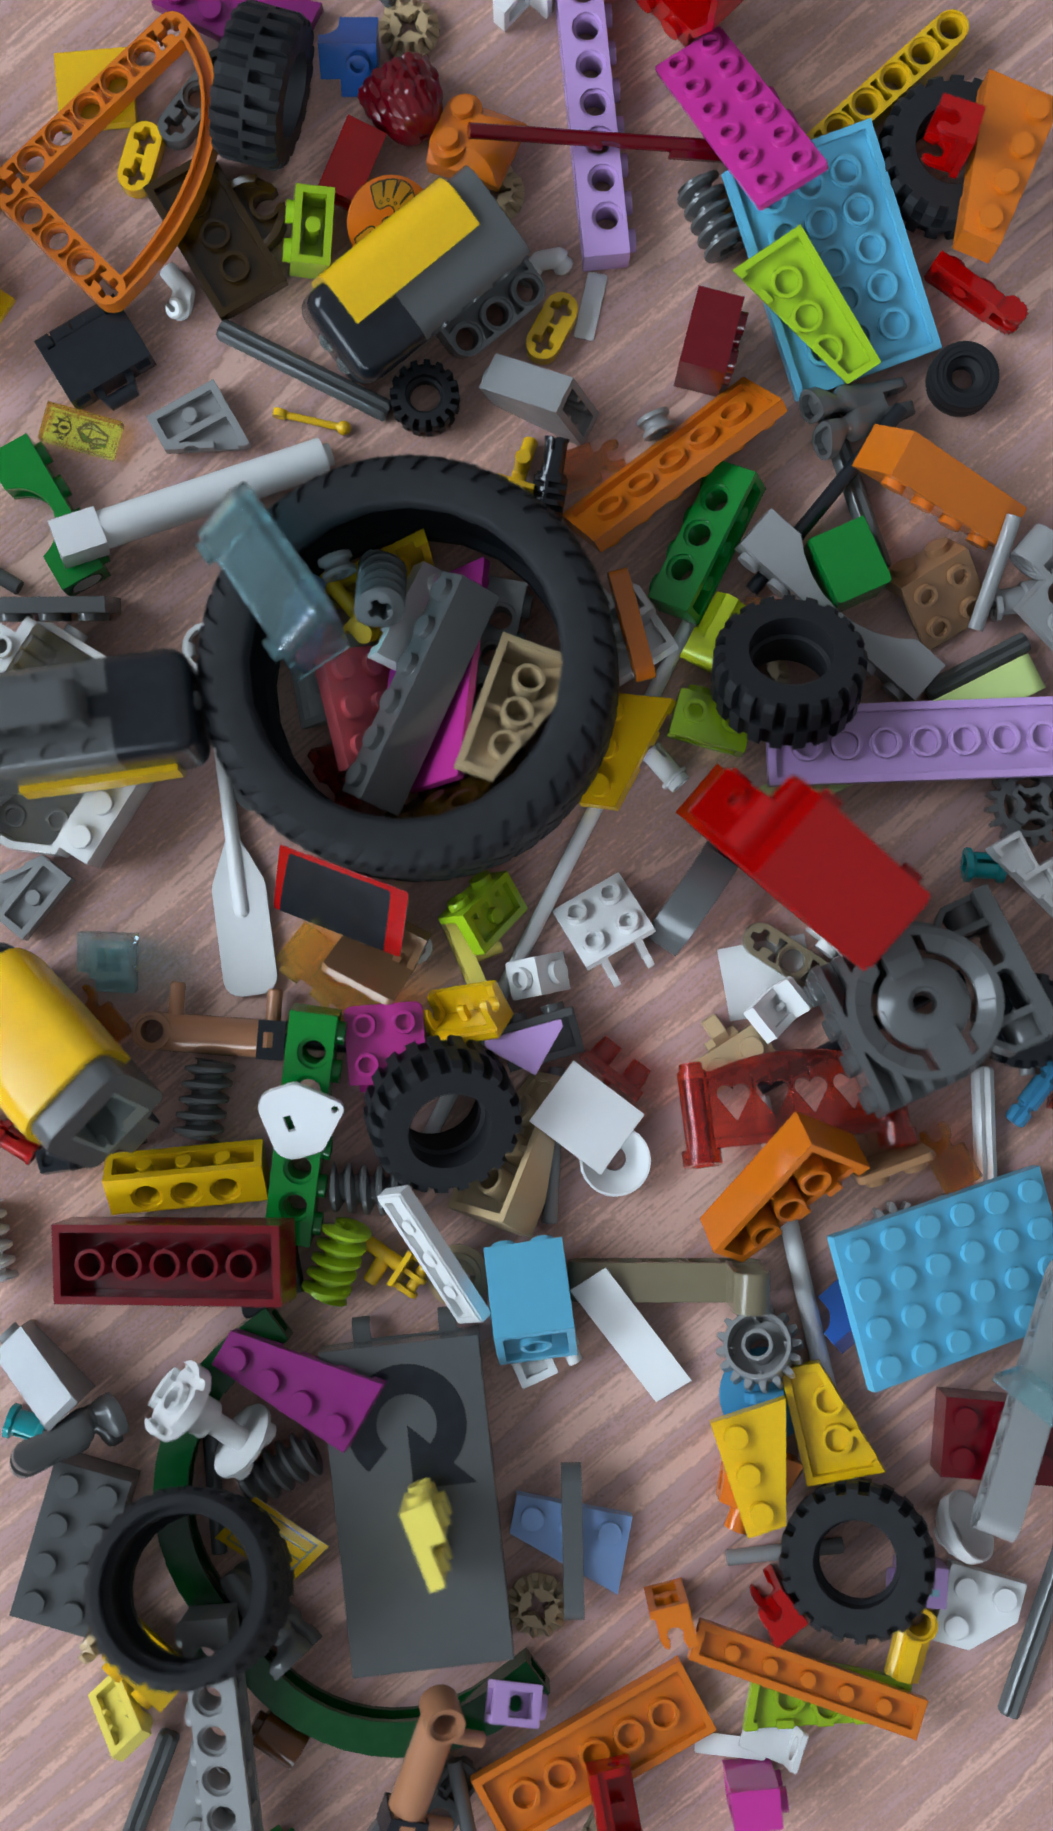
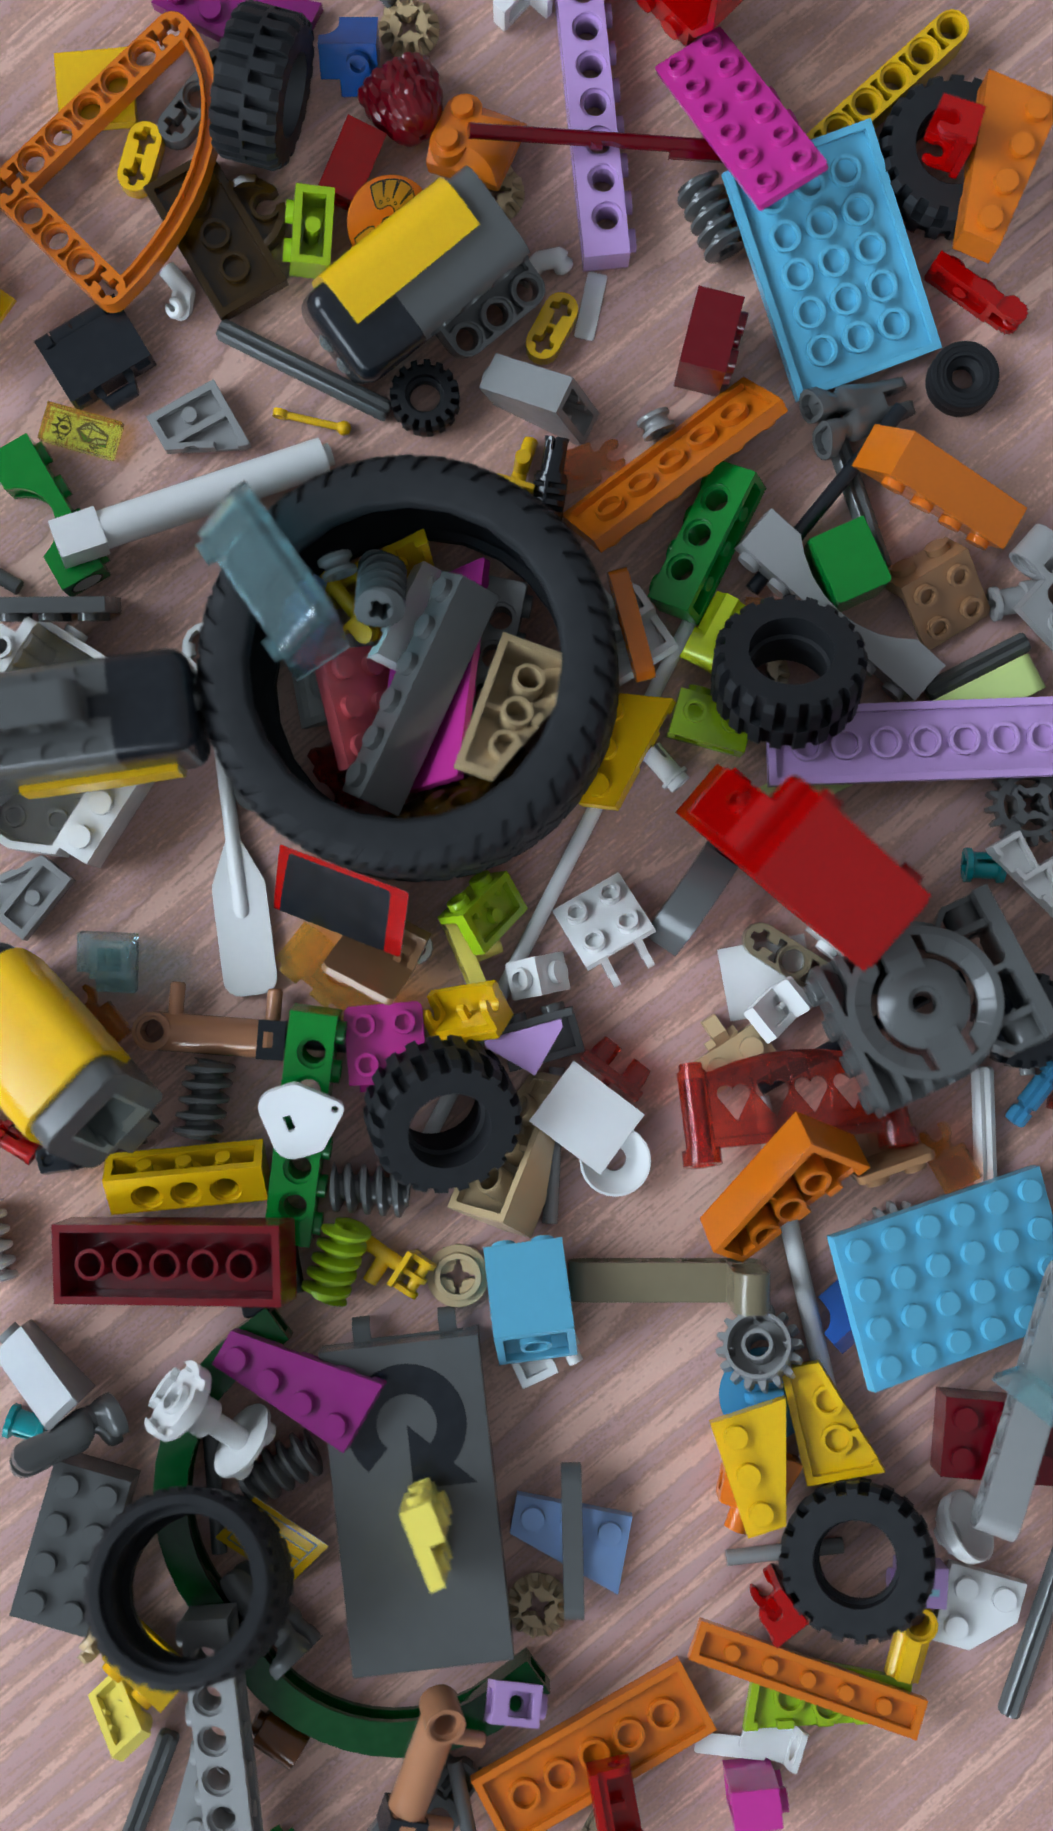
white tile [377,1185,491,1324] -> none
white sticker [570,1268,692,1402] -> none
orange hinge [644,1577,699,1650] -> none
lime wing [732,224,881,384] -> none
light grey bar [968,514,1022,632] -> none

